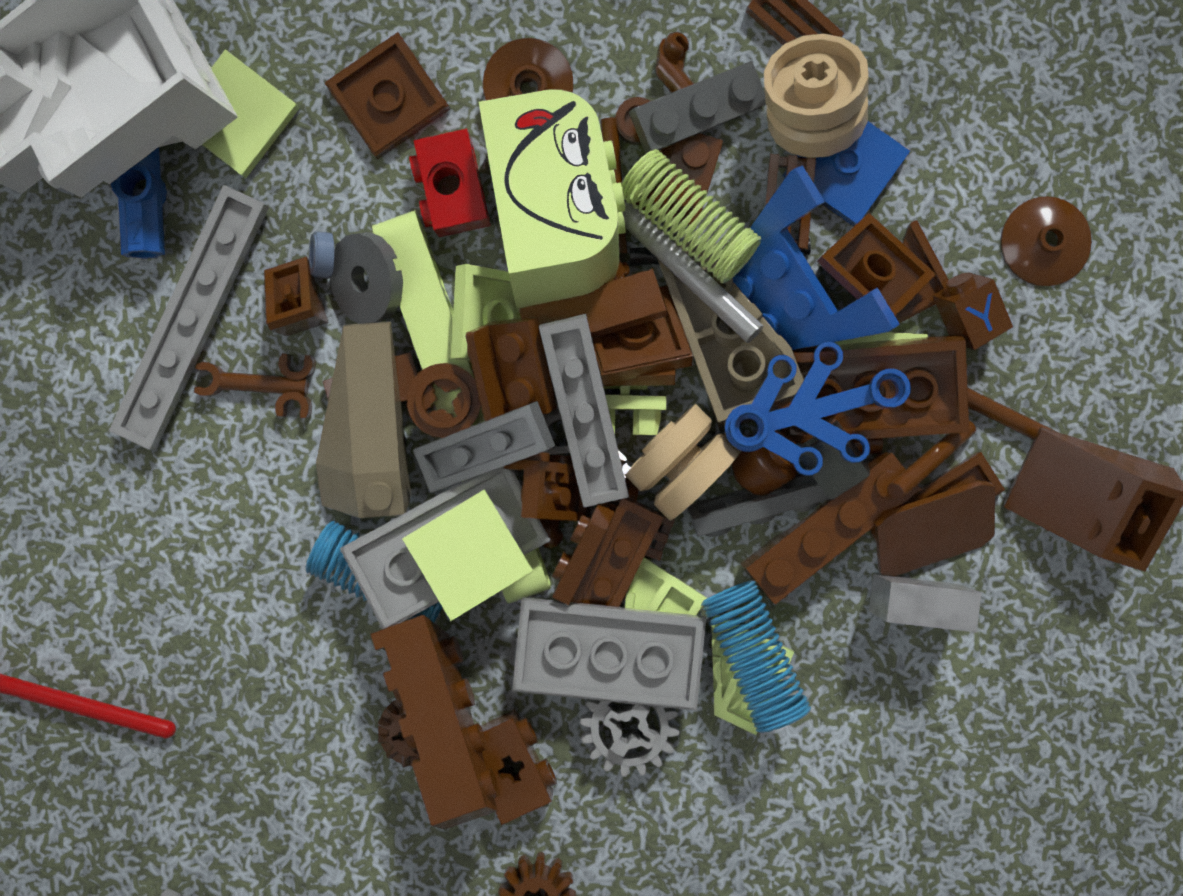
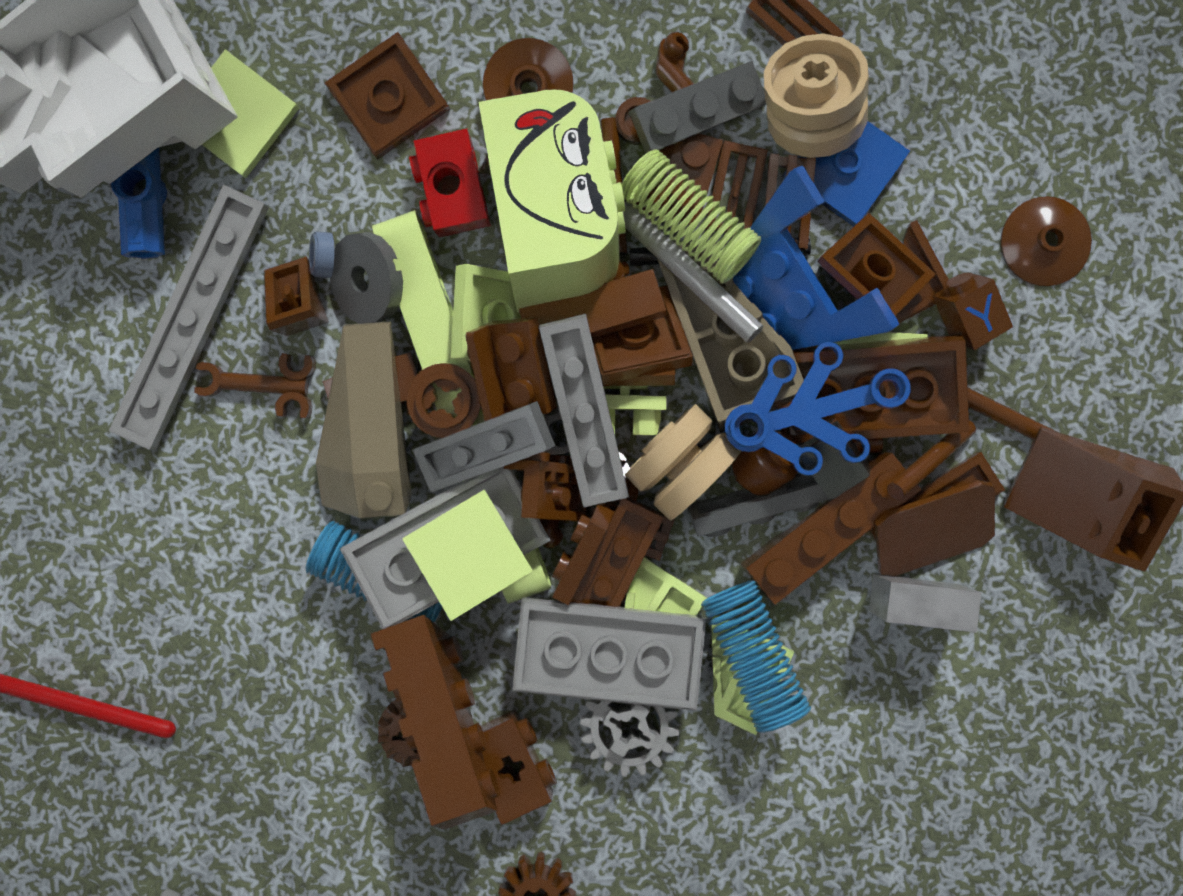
none -> reddish brown tile [704,140,768,236]

